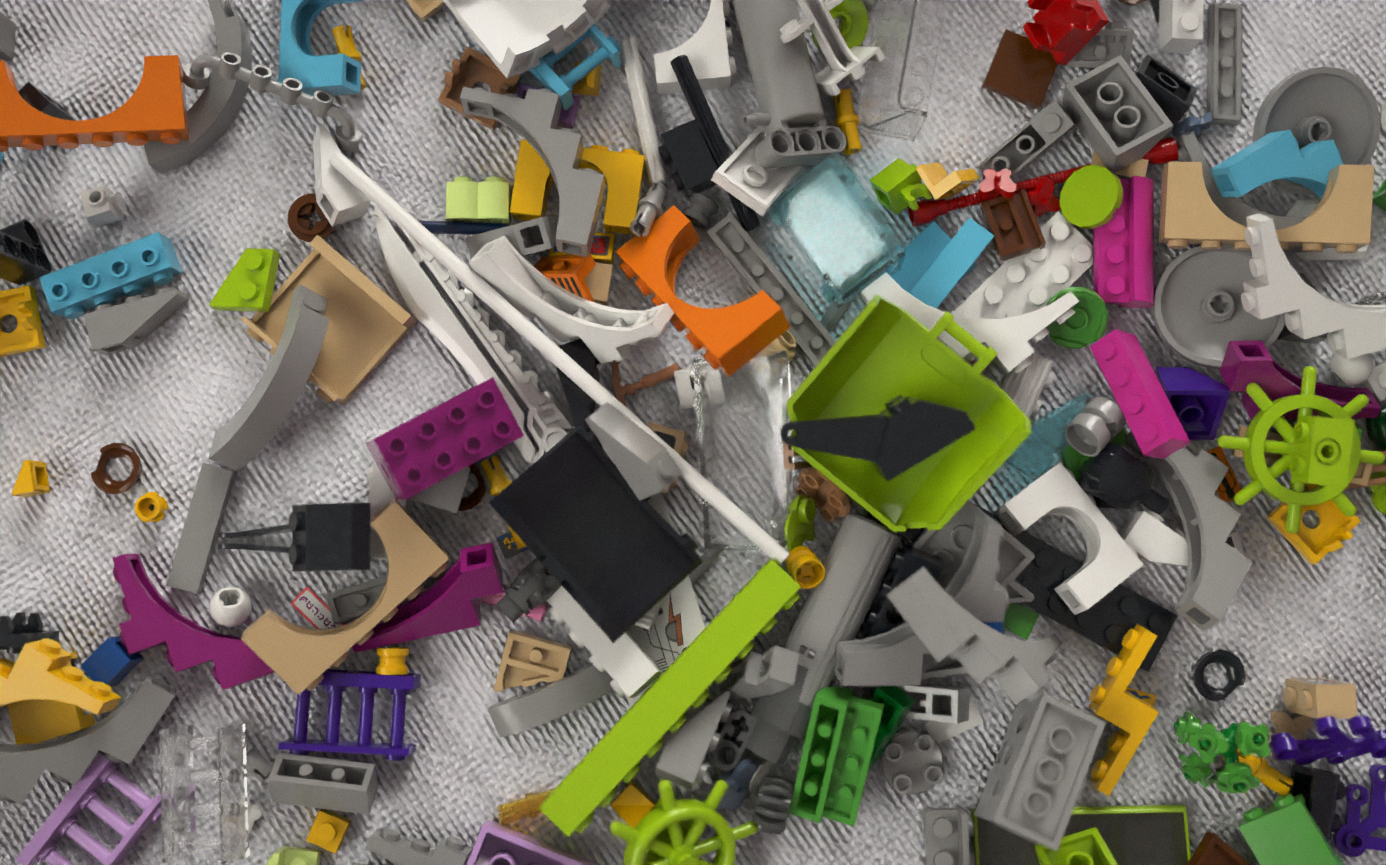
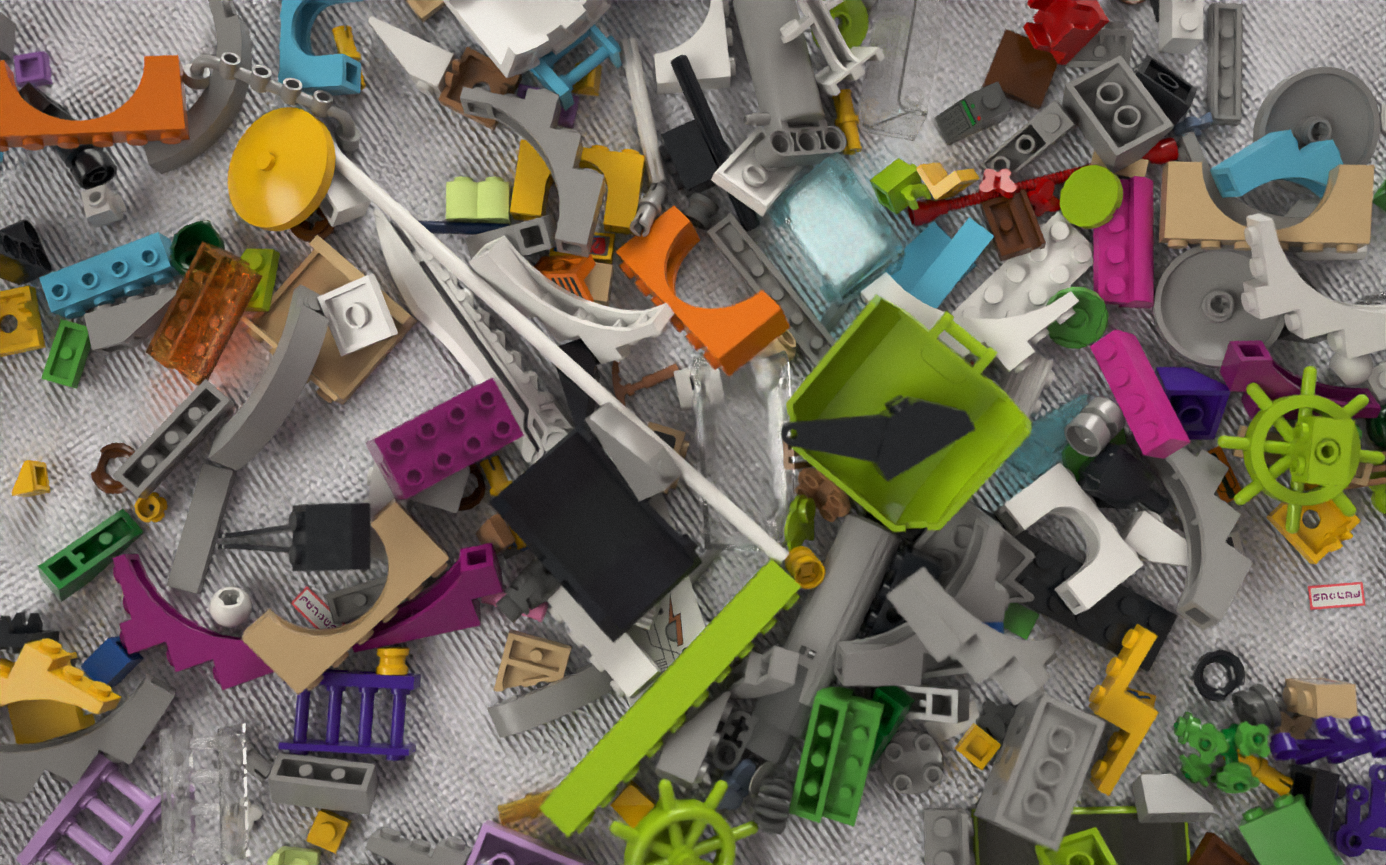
none -> medium lavender tile [13,51,52,88]
none -> green slope [38,508,144,602]
none -> bright green plate [41,319,91,389]
none -> black wheel [56,144,118,189]
none -> light grey brick [112,379,236,499]
none -> clear orange brick [146,242,263,385]
none -> dark green hair [169,220,226,280]
none -> yellow dish [228,107,336,231]
none -> white plate [317,274,398,356]
none -> white slope [368,16,456,96]
none -> medium nougat tile [475,514,516,557]
none -> dark grey slope [935,82,1011,146]
none -> yellow plate [954,723,1001,770]
none -> dark grey piece [976,701,1015,741]
none -> light grey slope [1131,770,1215,823]
none -> dark grey wheel [1232,684,1282,730]
none -> white sticker [1308,582,1365,610]

